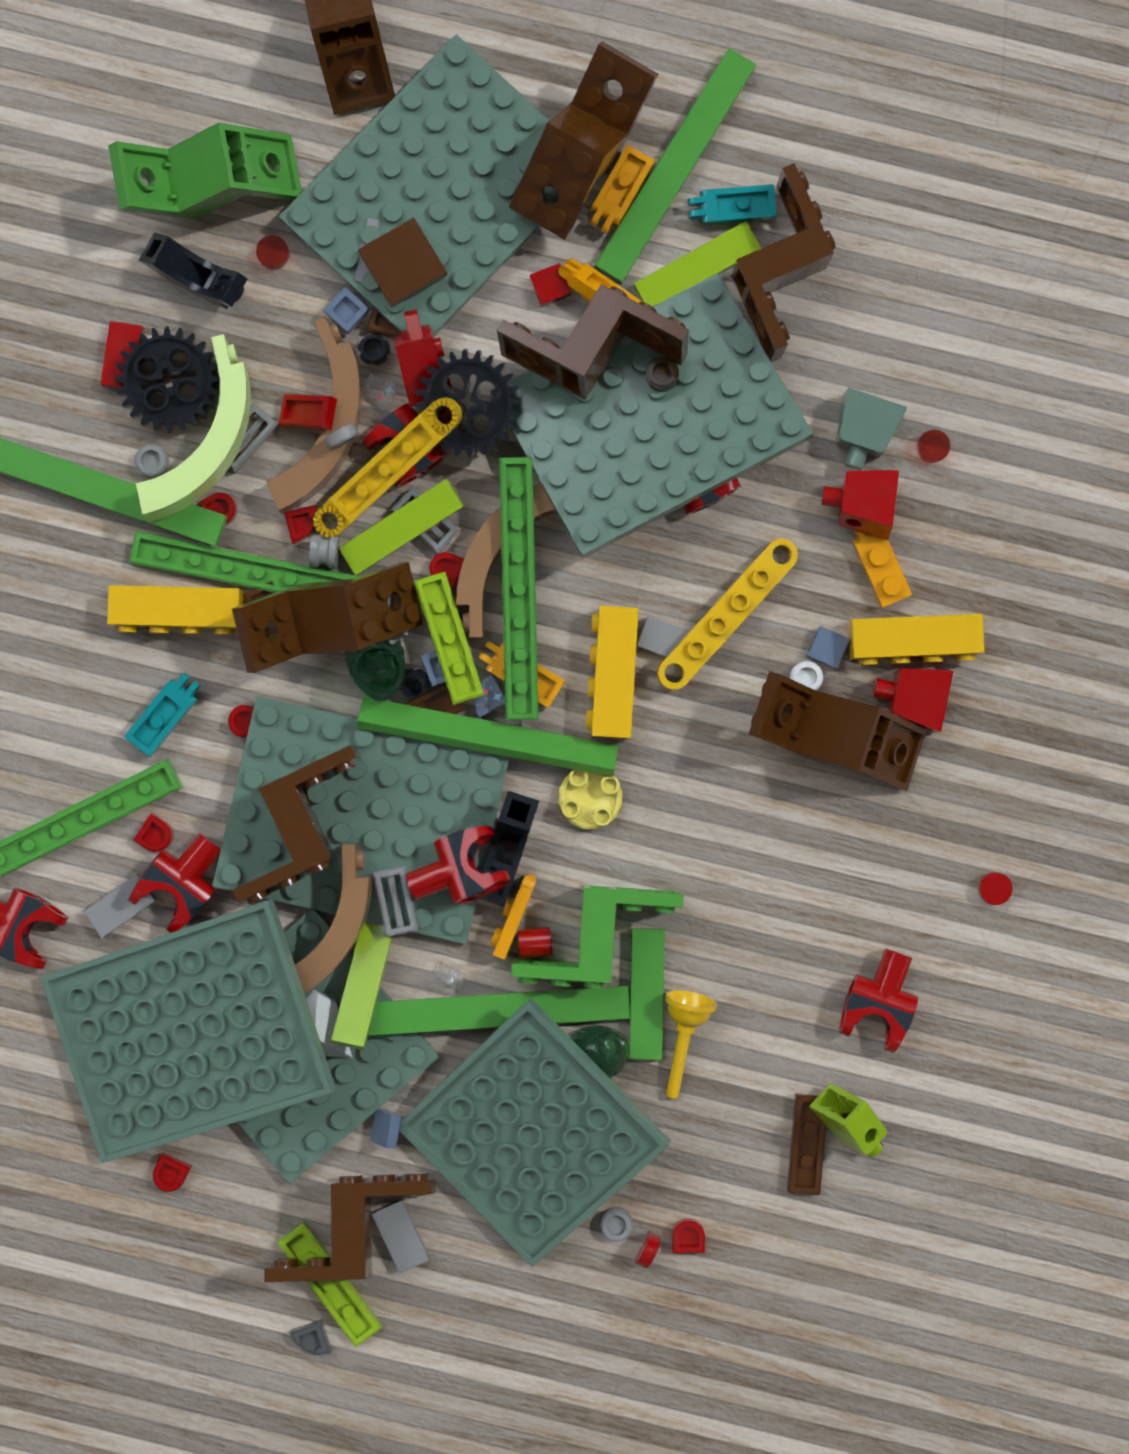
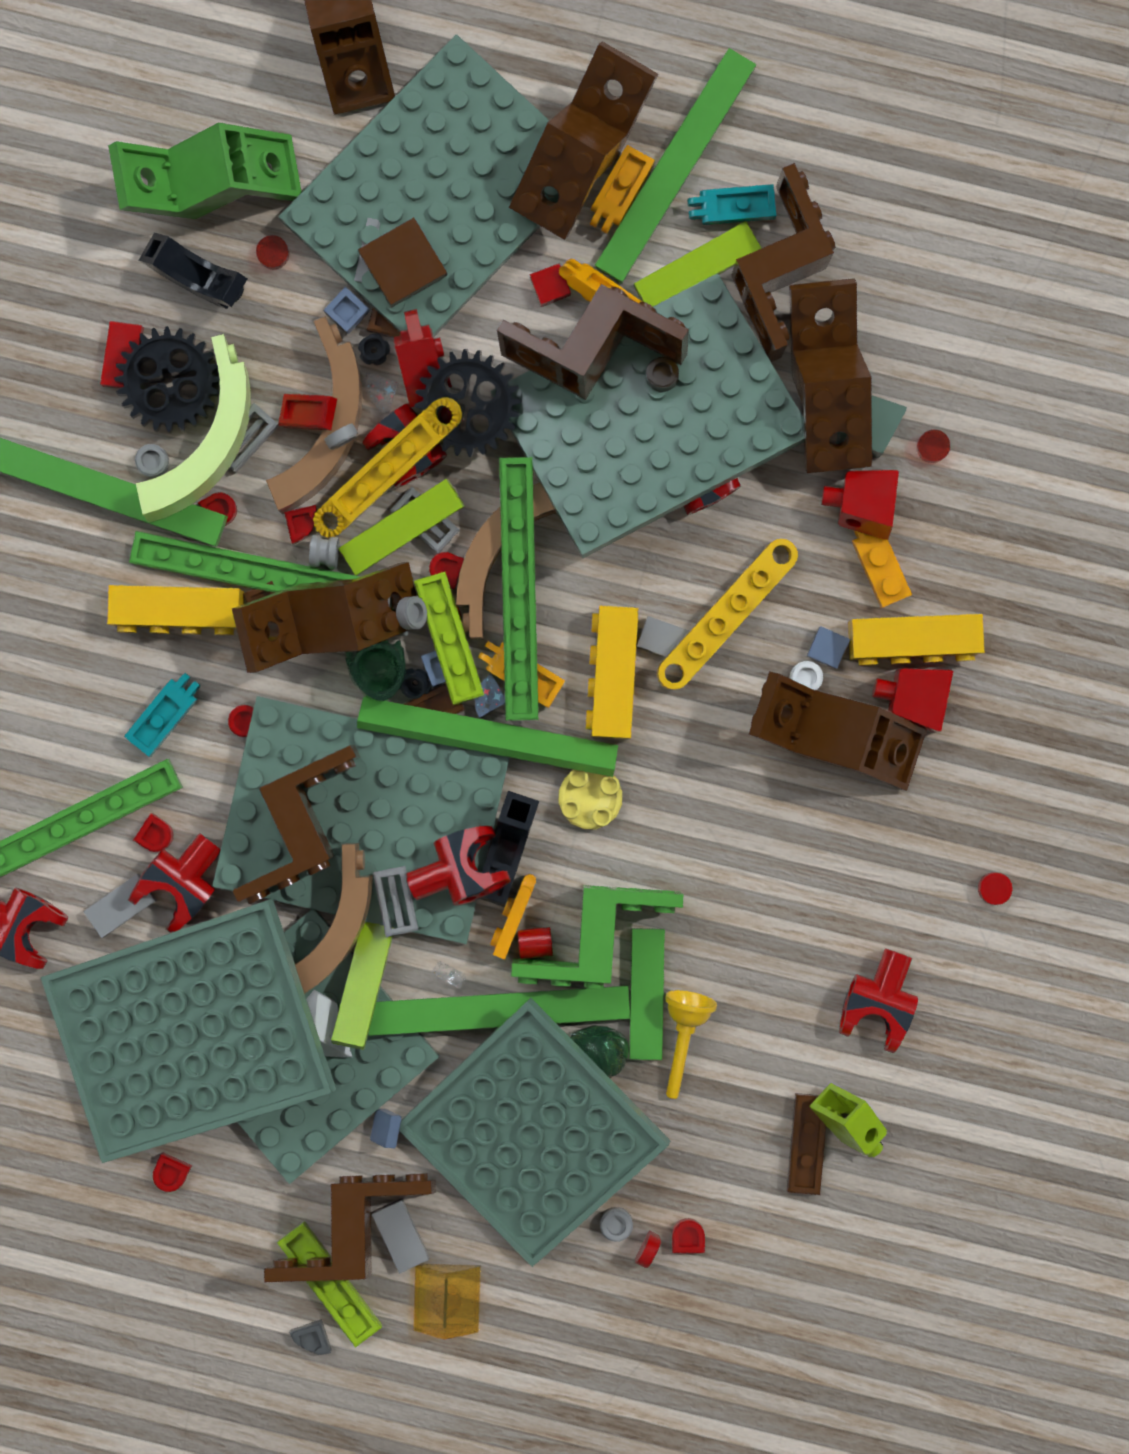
none -> light grey tile [396,596,427,630]
none -> clear yellow slope [413,1264,481,1340]
none -> reddish brown bracket [789,278,872,473]

